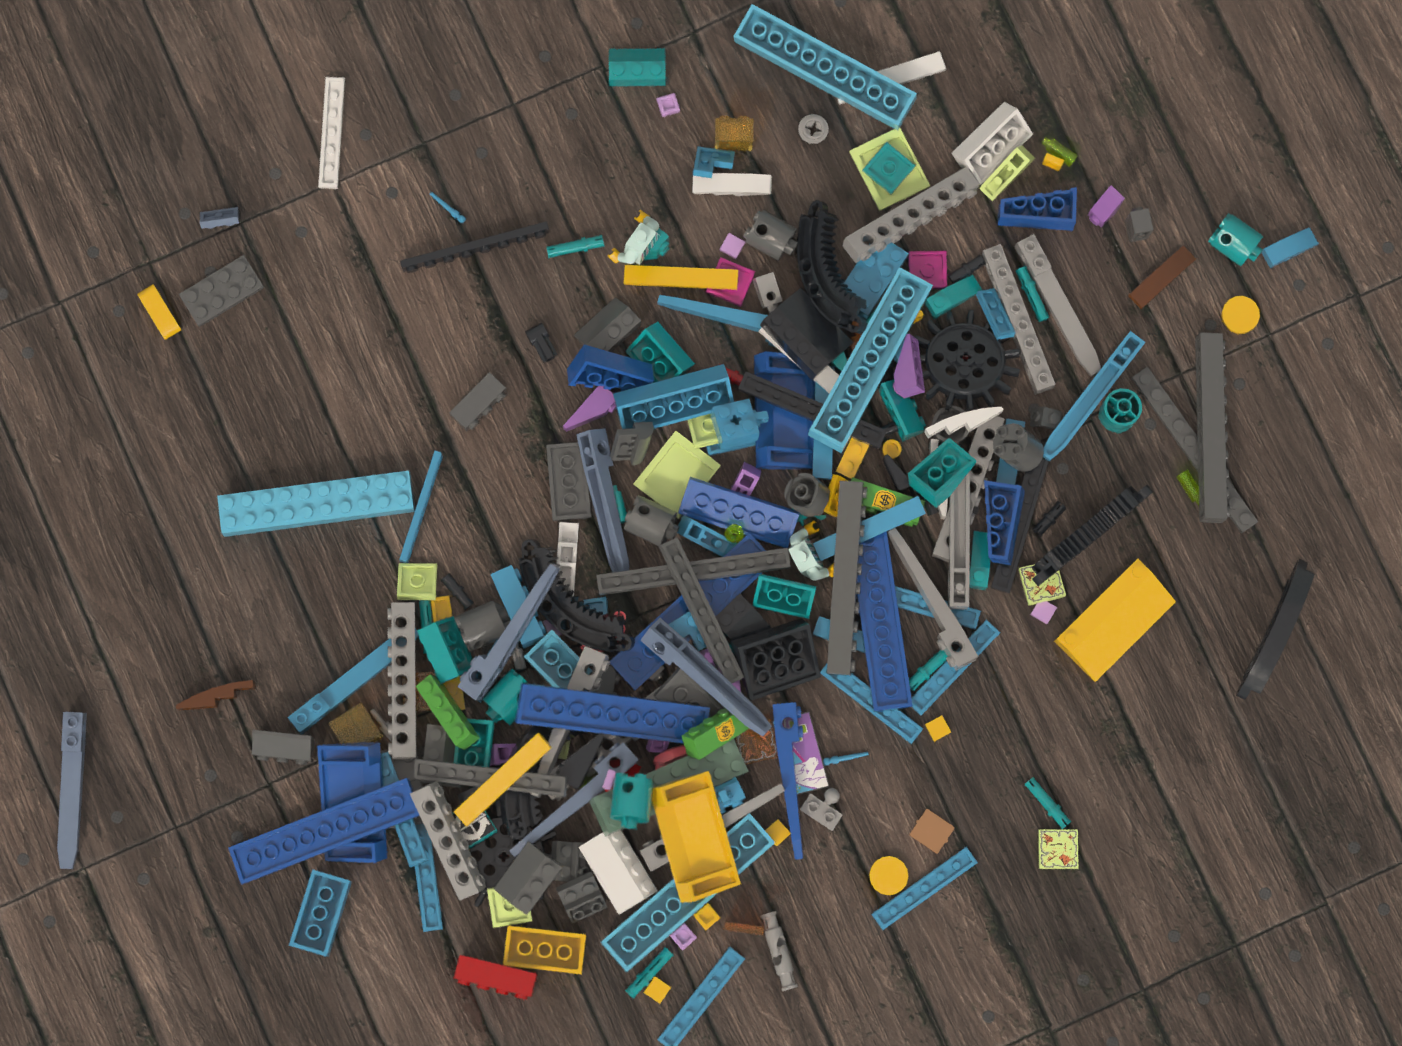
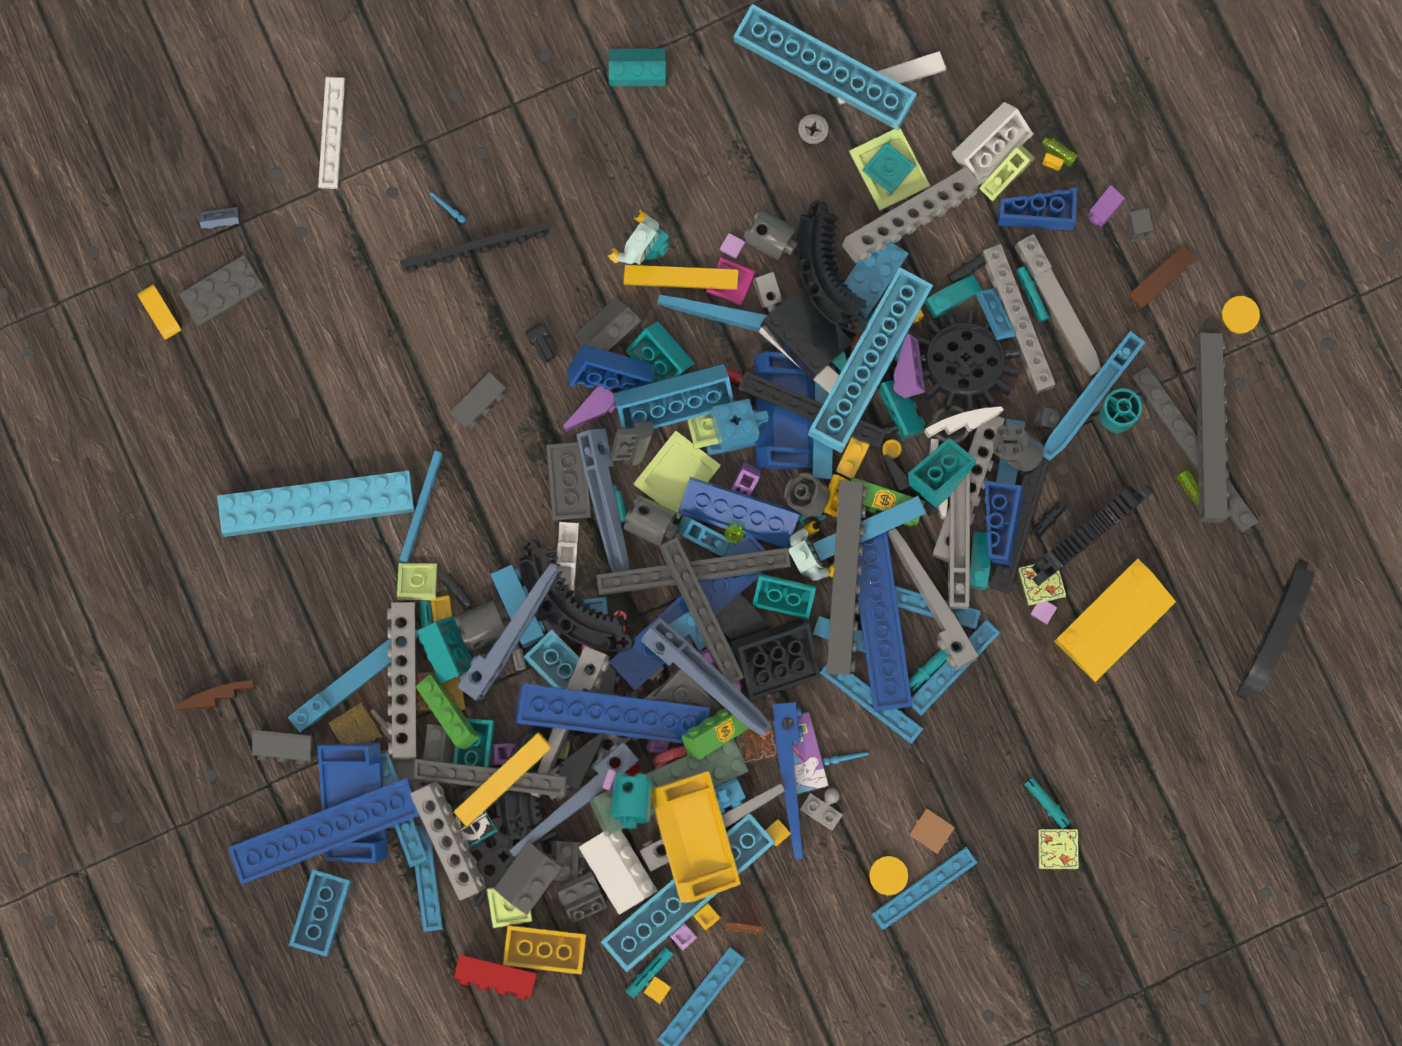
sand blue piece [57,712,87,869] -> none
teal cylinder [482,669,527,725] -> none
teal pin [546,235,604,258] -> none
lavender tile [657,93,680,117] -> none
white slope [692,173,772,196] -> none
dark azure plate [693,146,735,178] -> none
clear yellow brick [715,116,753,151] -> none
light grey piece [760,911,798,991] -> none
dark pink tile [908,251,947,289] -> none
yellow tile [925,716,951,742] -> none
teal cylinder [1208,213,1263,267] -> none
dark azure slope [1261,228,1319,268] -> none

